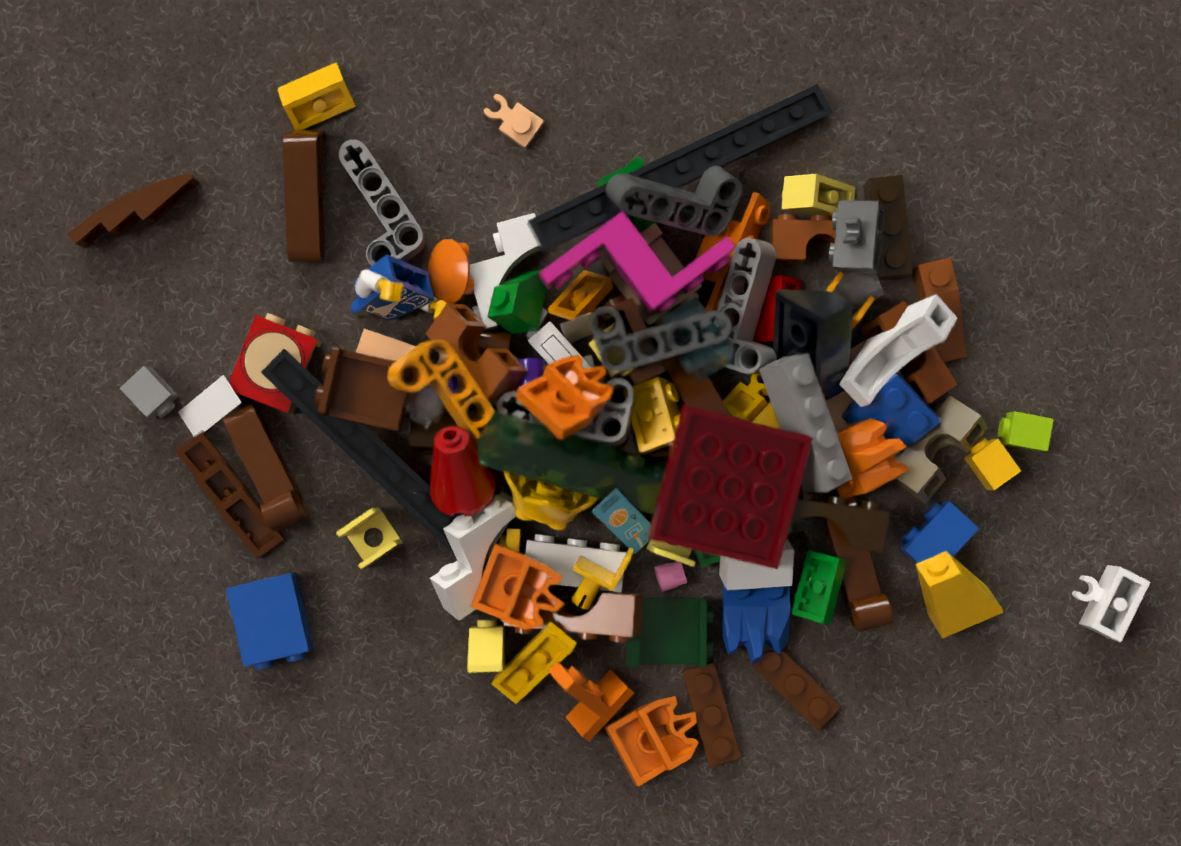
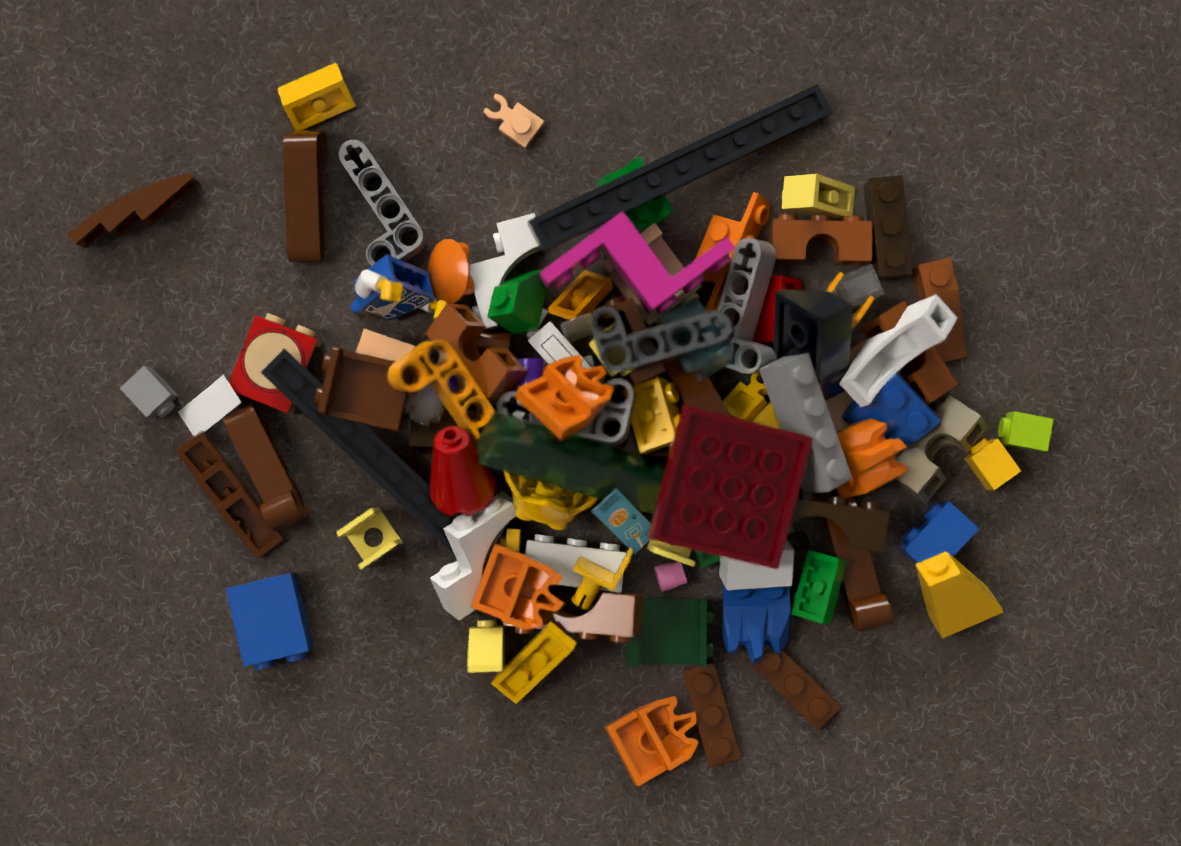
orange bracket [548,661,634,742] -> none
dark grey beam [606,166,743,236] -> none
dark grey brick [829,200,886,274] -> none
white brick [1072,565,1150,642] -> none

